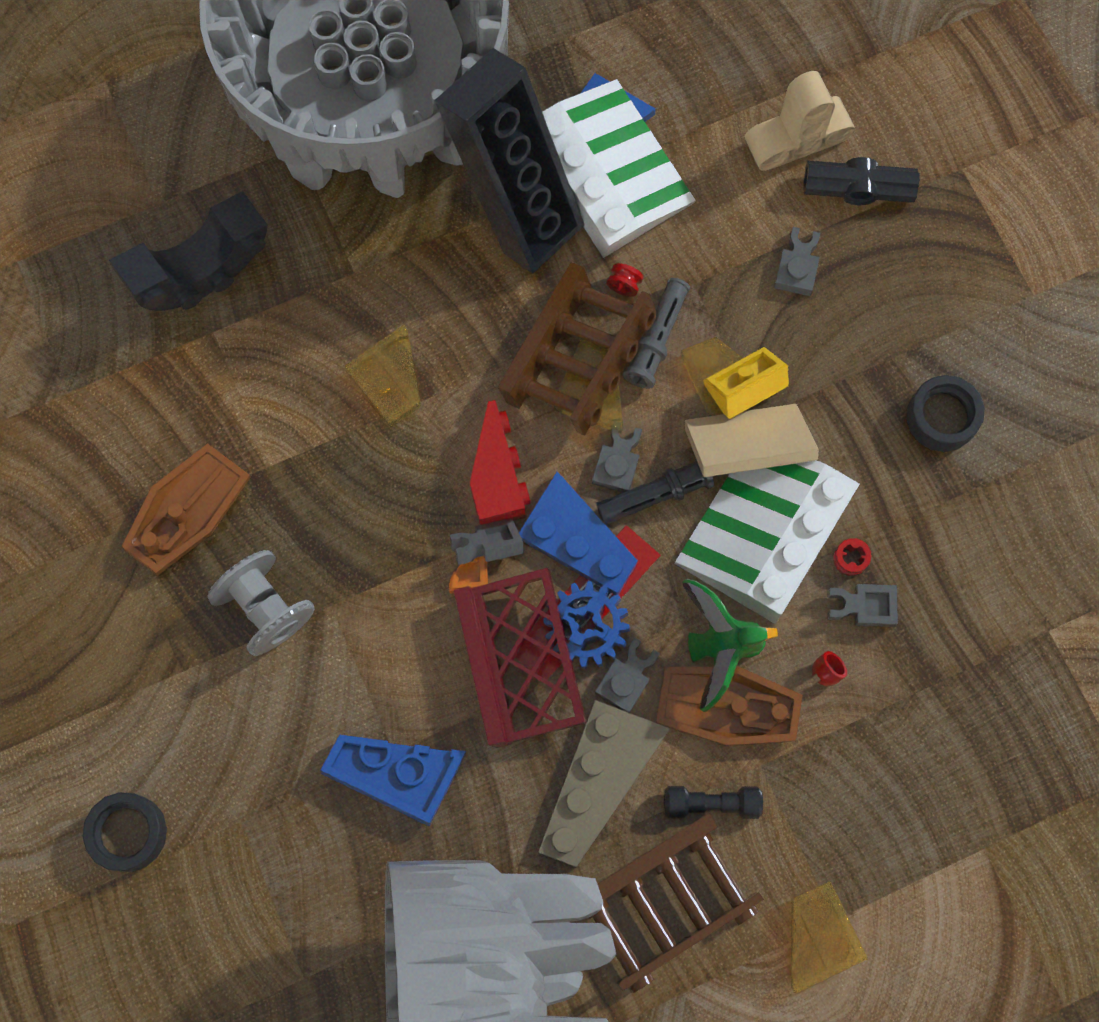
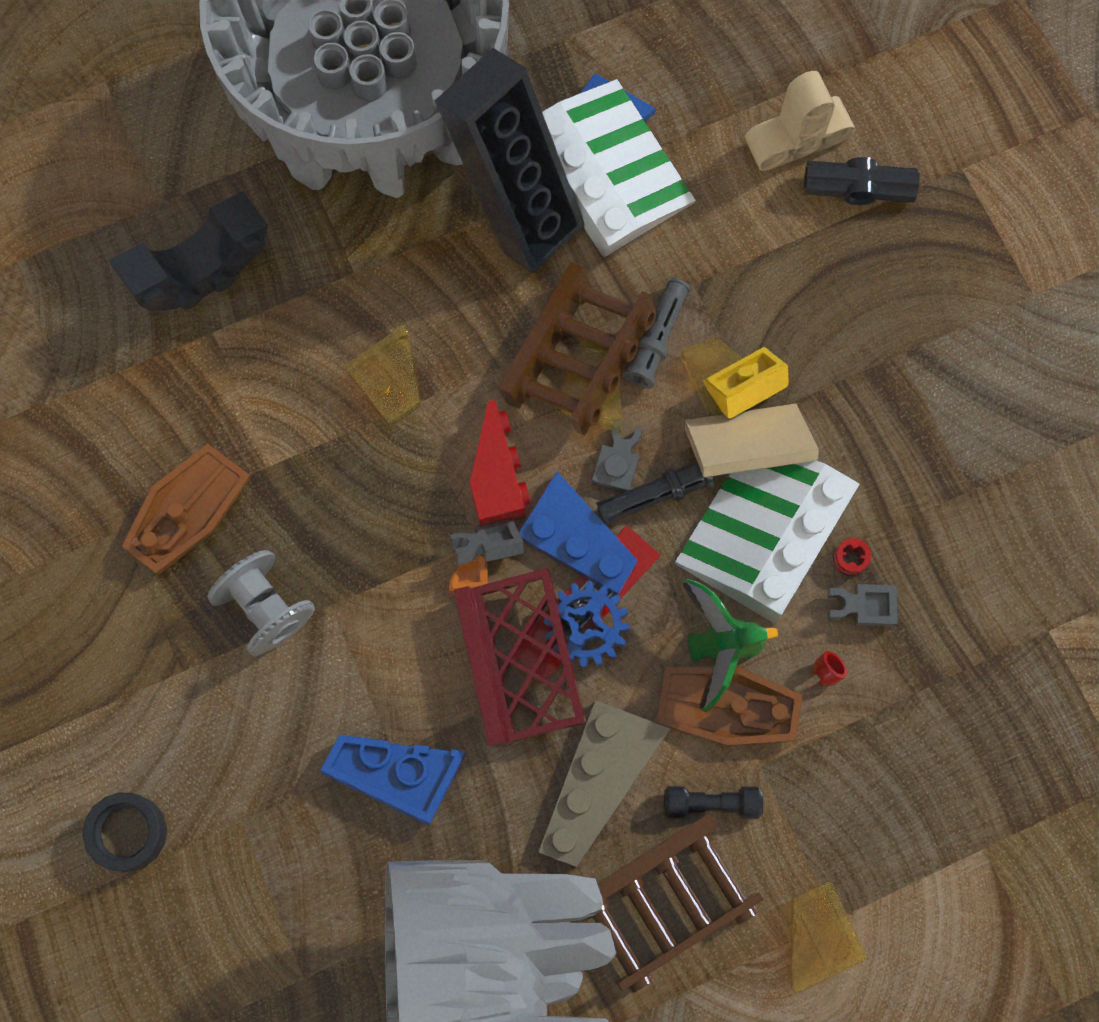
dark grey plate [595,638,660,713] -> none
red bush [606,263,644,297] -> none
dark grey plate [774,227,820,296] -> none
black tyre [906,375,985,452] -> none

